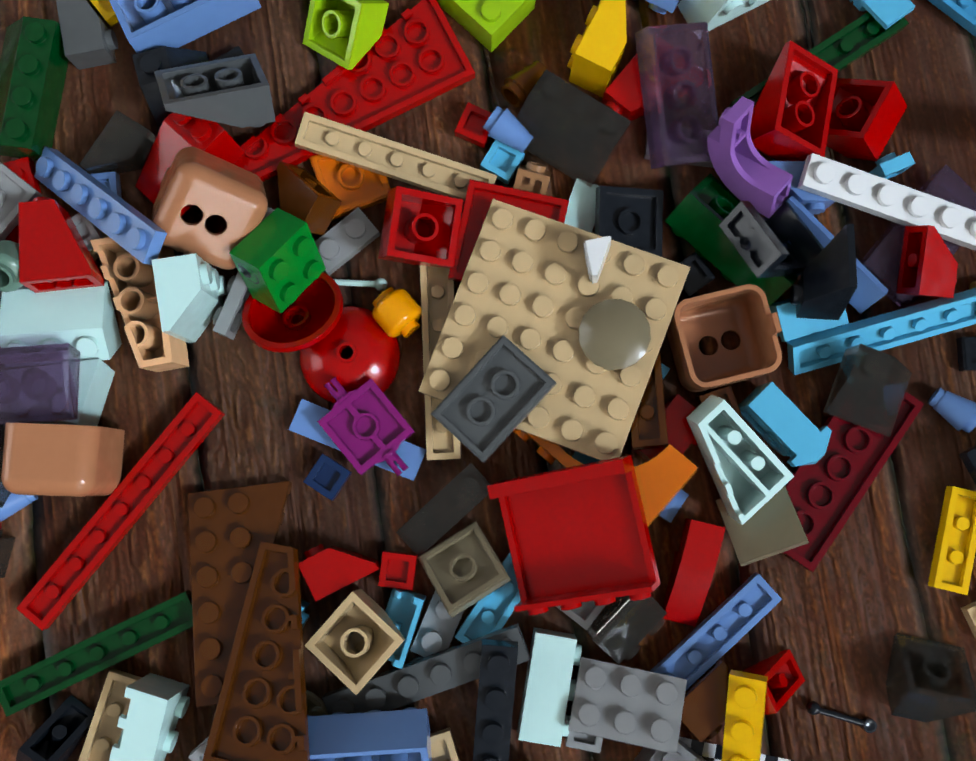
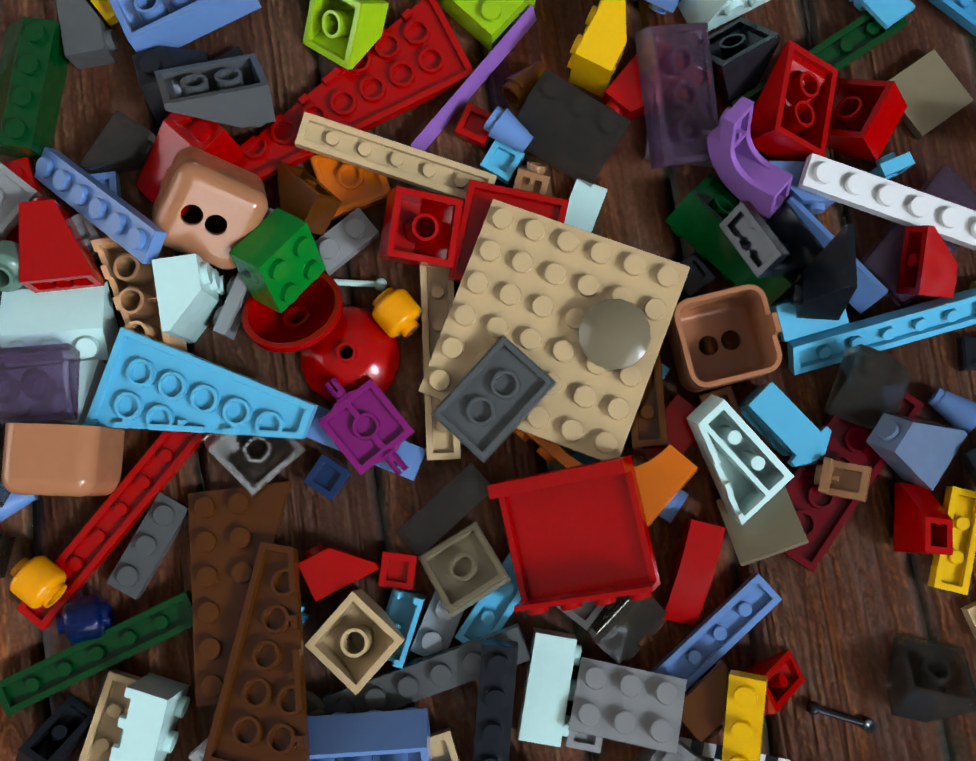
white slope [583,236,611,284] -> none
black plate [595,185,663,257] -> none
none -> light orange head [9,555,67,609]
none -> clear blue head [56,593,113,644]
none -> medium azure wing [84,327,318,439]
none -> dark grey plate [106,492,189,600]
none -> clear smoke slope [201,433,305,495]
none -> medium lavender sticker [411,5,537,151]
none -> black slope [687,17,780,101]
none -> medium nougat bracket [814,457,872,502]
none -> sand blue slope [866,413,968,491]
none -> dark tan tile [888,49,974,140]
none -> red slope [894,483,953,555]

